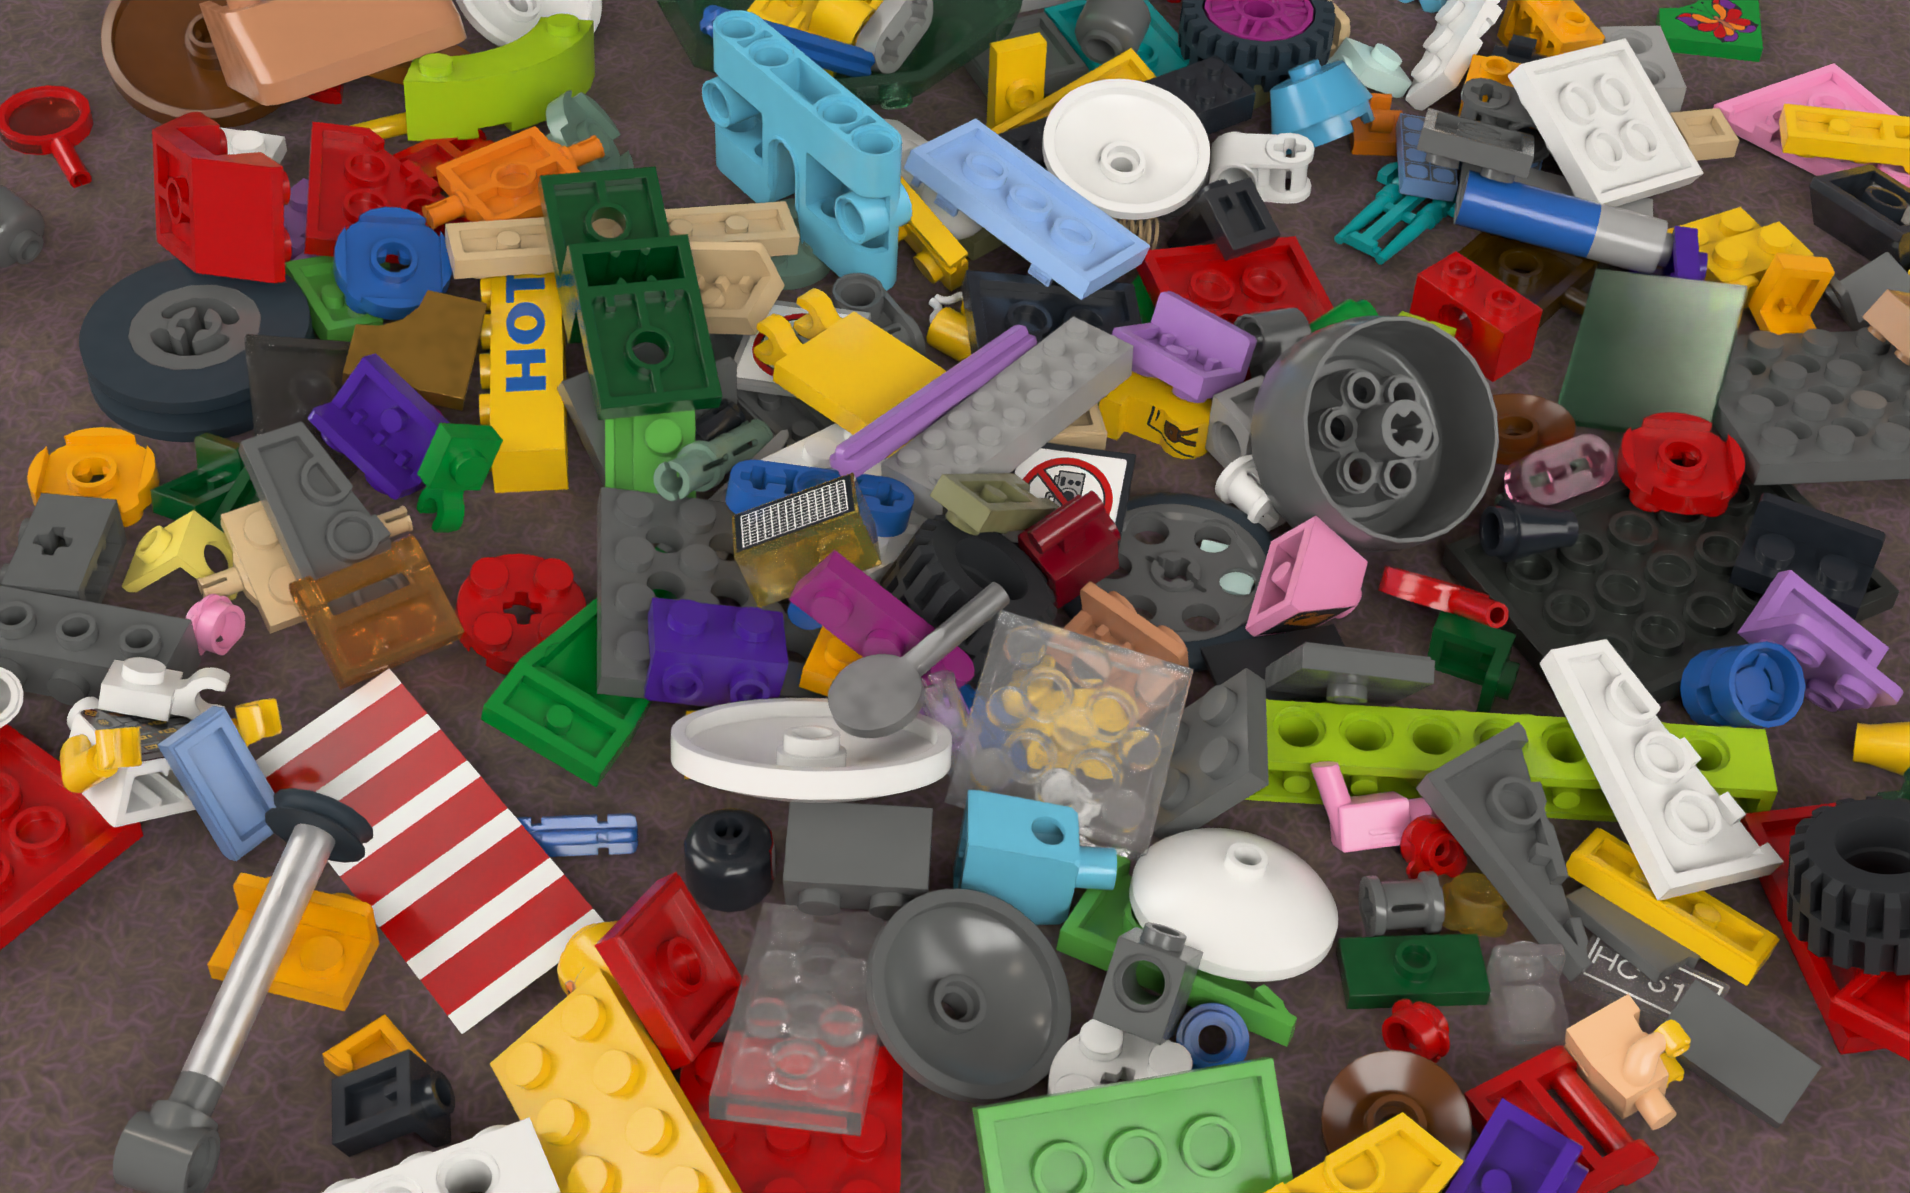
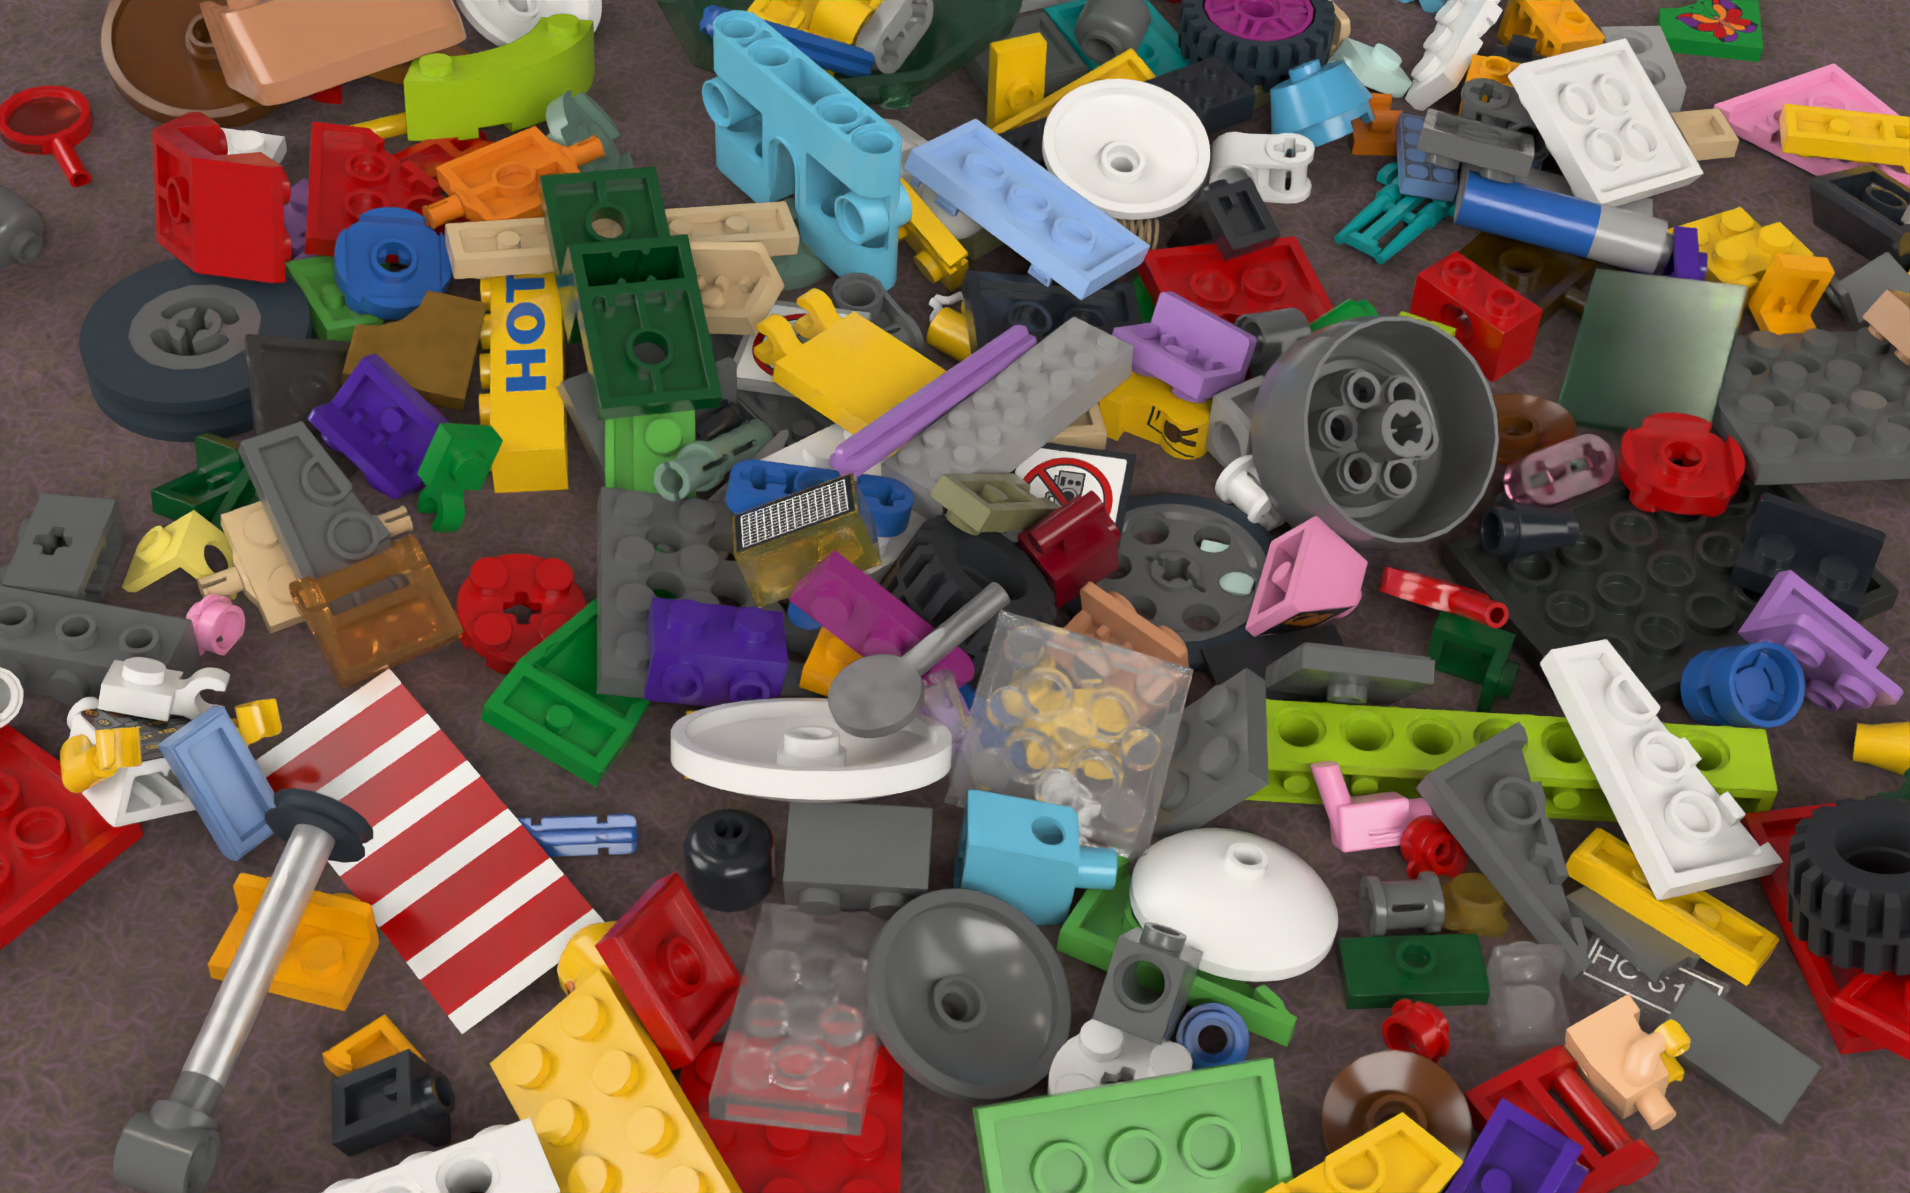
light orange plate [27,427,160,527] -> none

